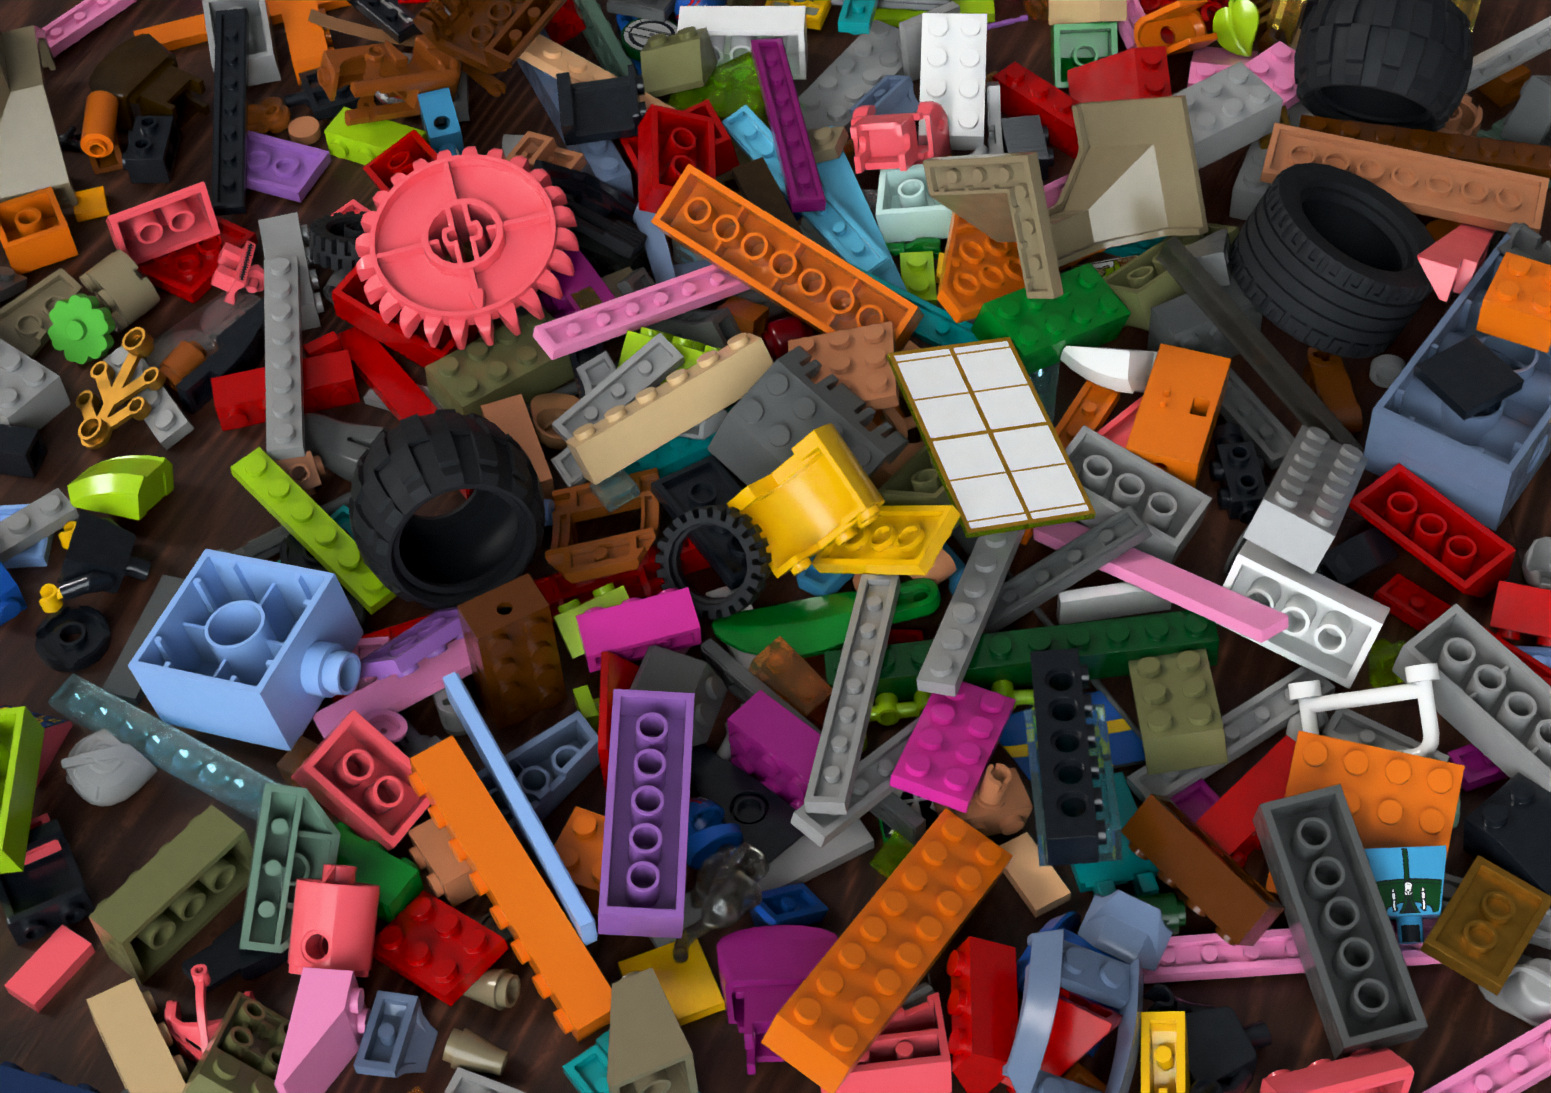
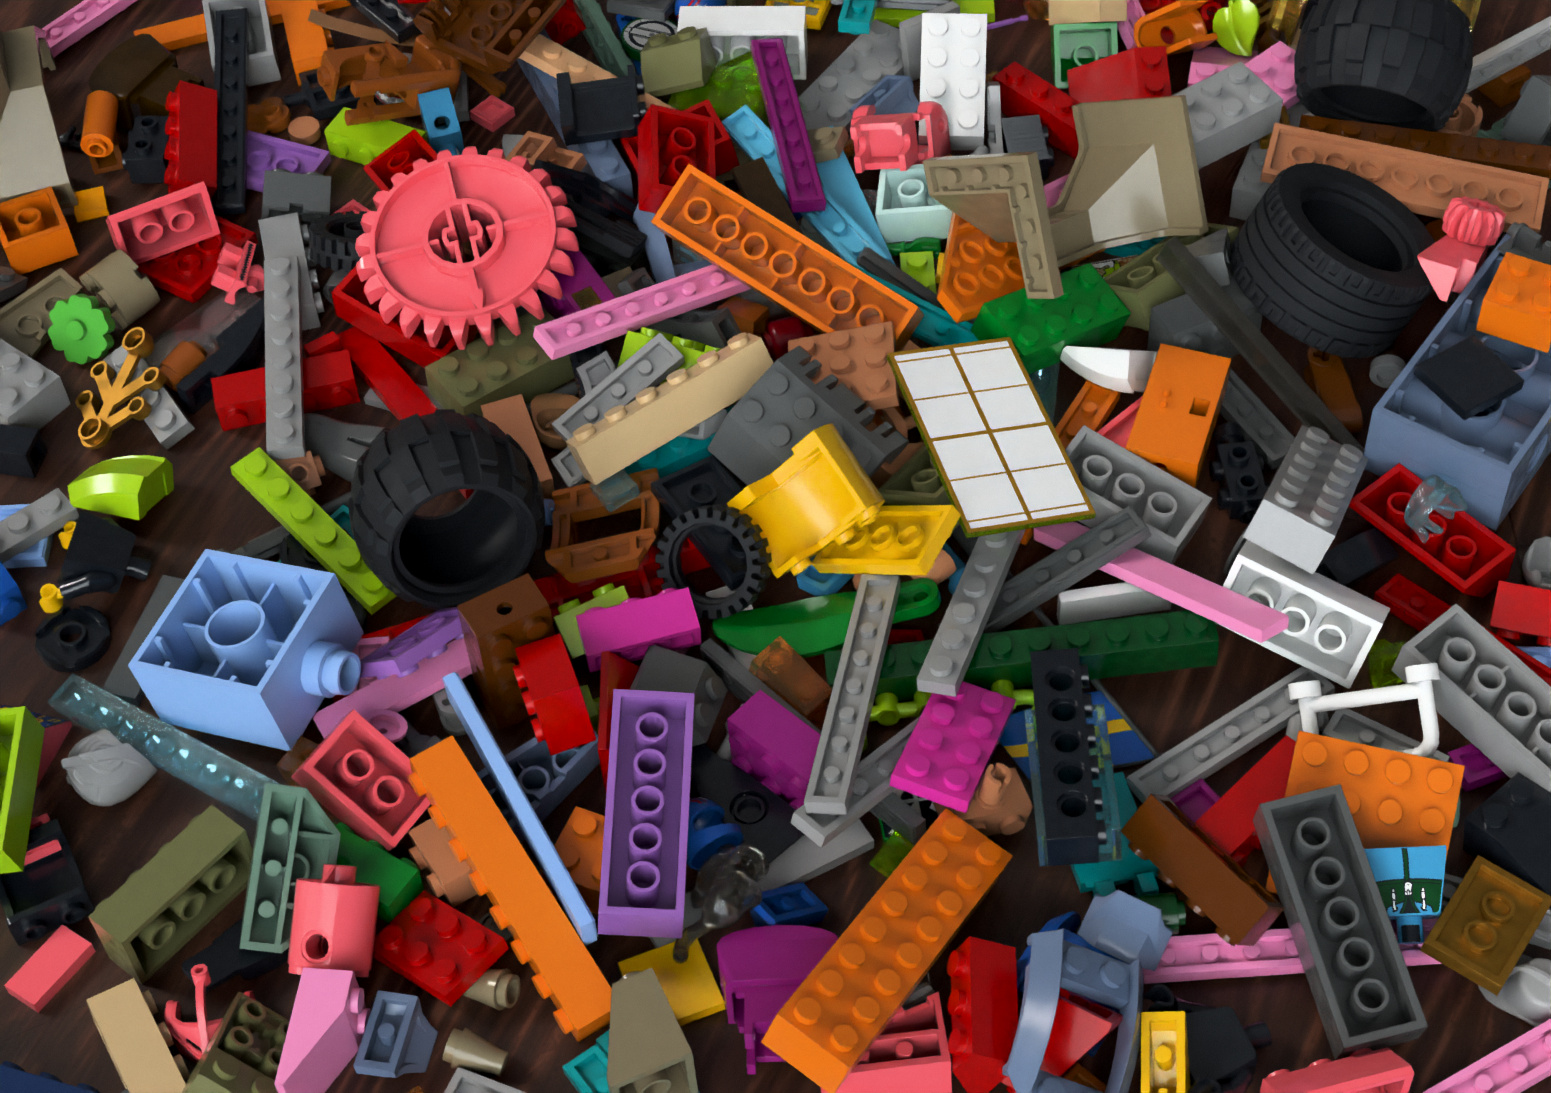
light nougat tile [1000,832,1071,918] -> none
olive brick [1128,648,1228,775] -> none
none -> red brick [164,80,217,200]
none -> dark grey brick [261,168,332,224]
none -> coral tile [470,95,515,132]
none -> red brick [512,633,596,756]
none -> dark grey axle [856,247,944,309]
none -> clear light blue piece [1404,474,1467,543]
none -> coral gear [1442,196,1506,247]

